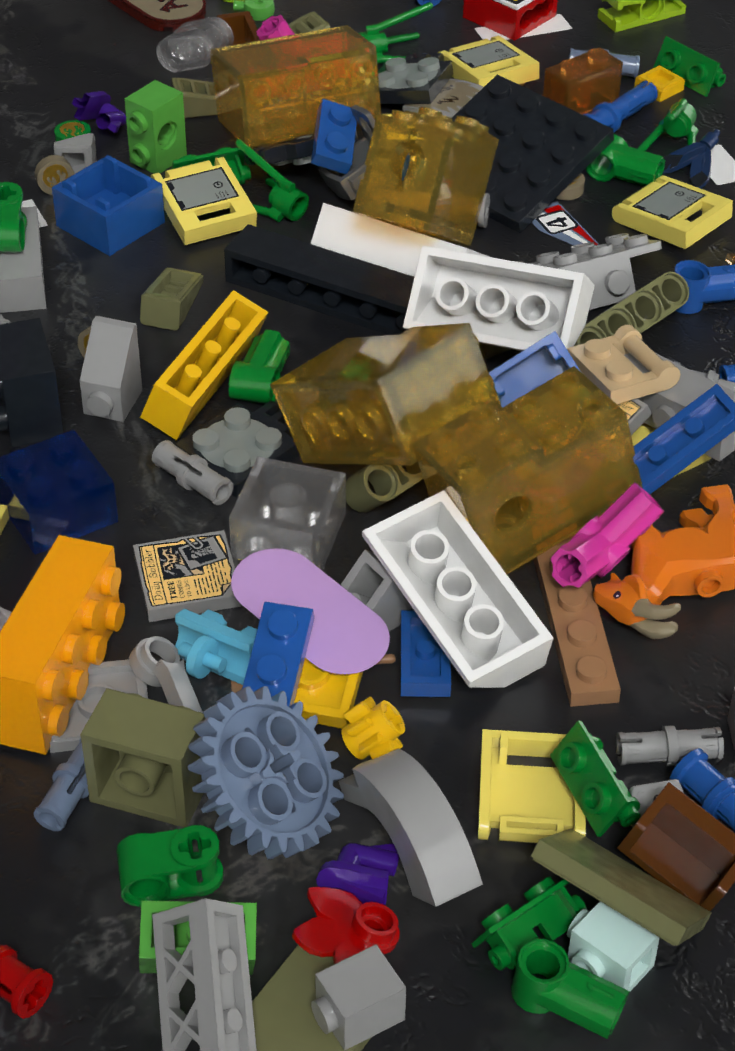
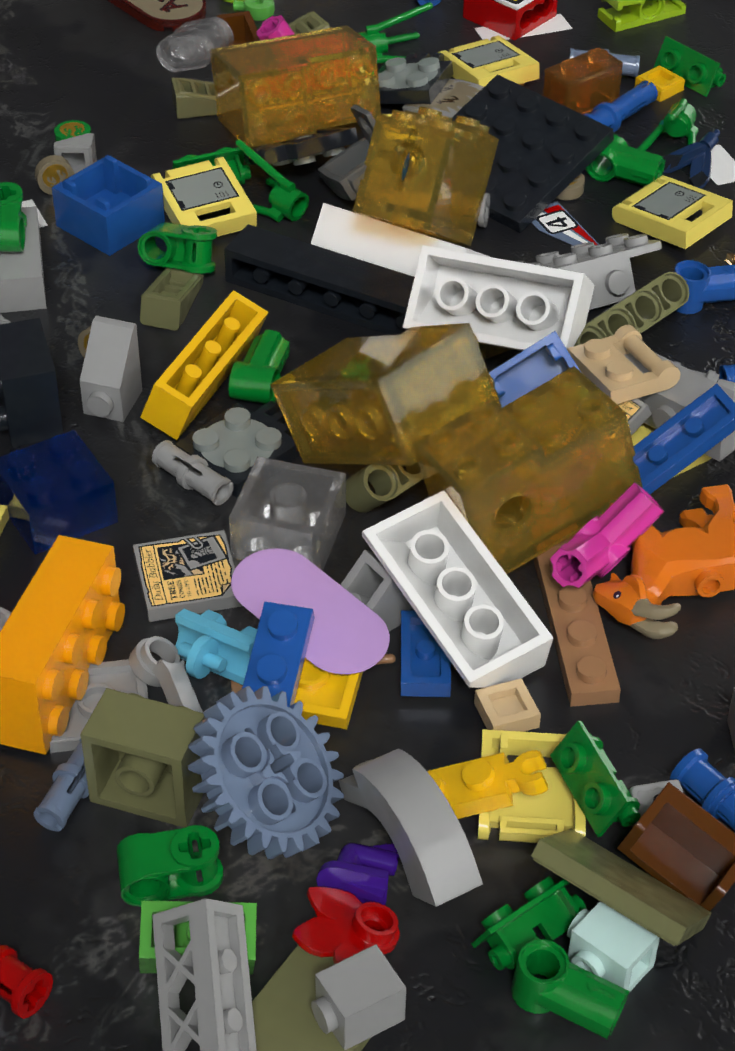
dark purple piece [72,91,126,133] -> none
bright green brick [124,80,187,174] -> none
blue plate [311,99,357,174] -> none
yellow gear [341,697,405,760] -> none
light grey pin [616,725,724,767] -> none
none -> green piece [137,222,217,274]
none -> yellow plate [427,750,548,819]
none -> tan plate [474,678,541,732]

